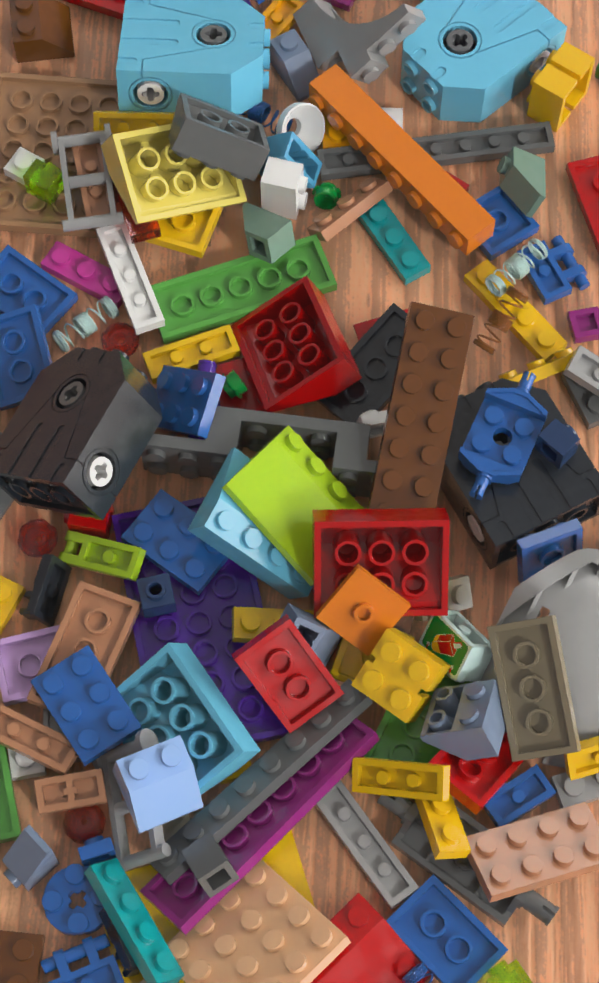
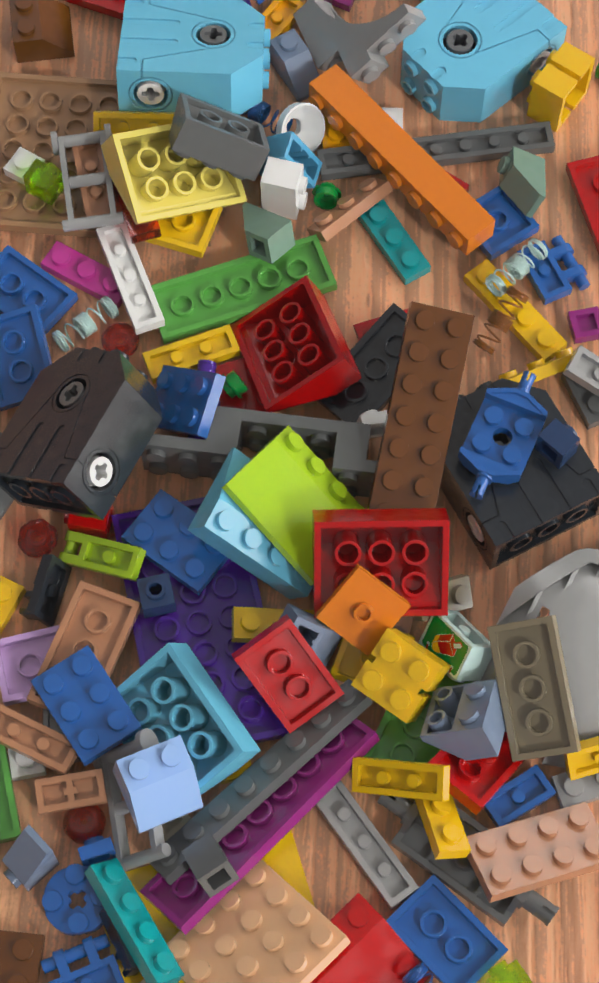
blue plate [517,518,583,583] -> none

